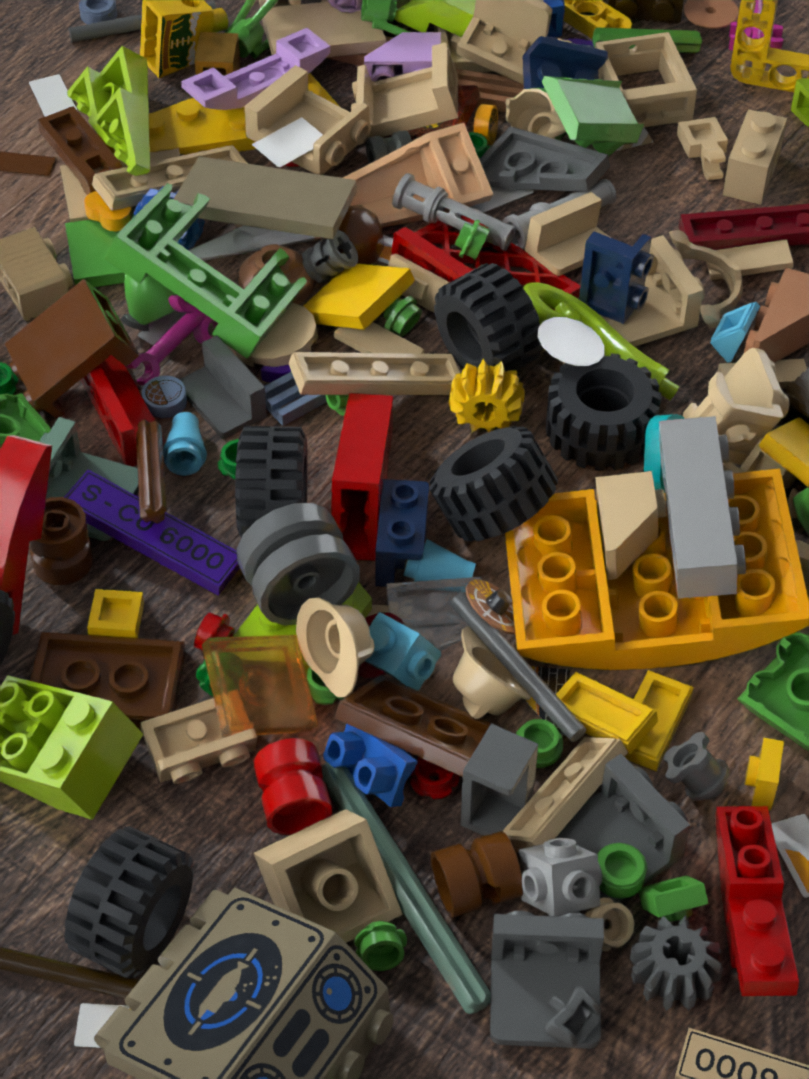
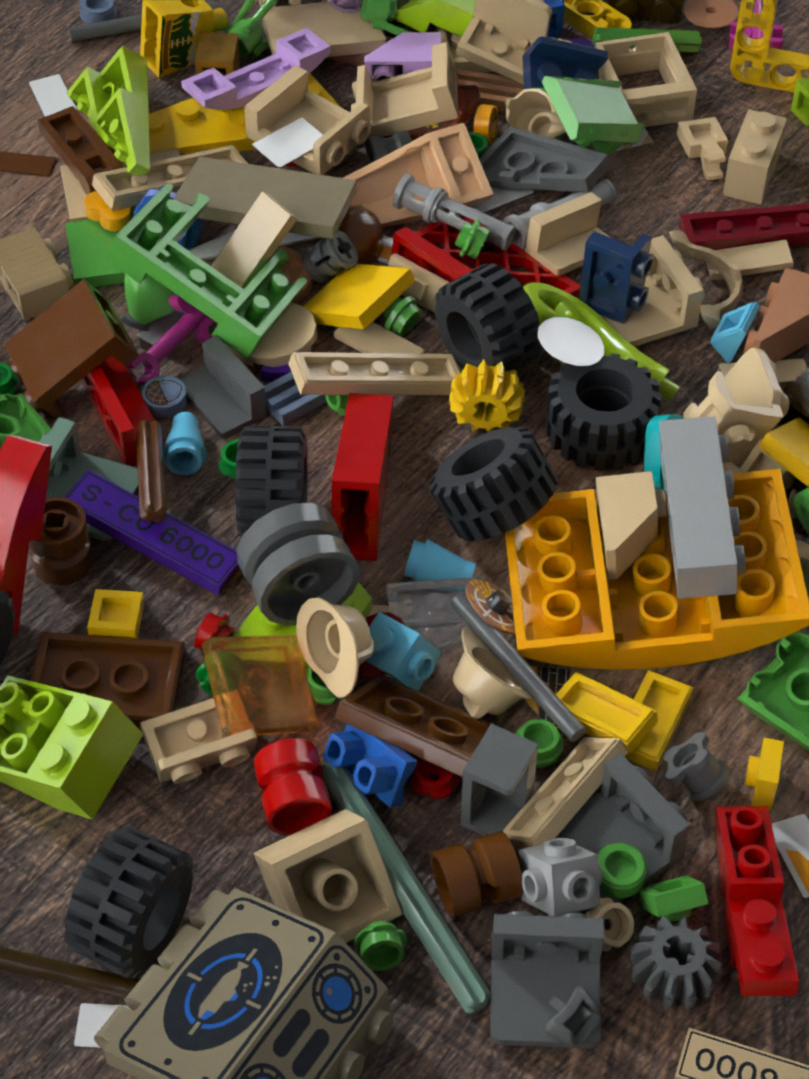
dark blue bracket [375,479,429,587] -> none
none -> tan tile [211,192,298,289]

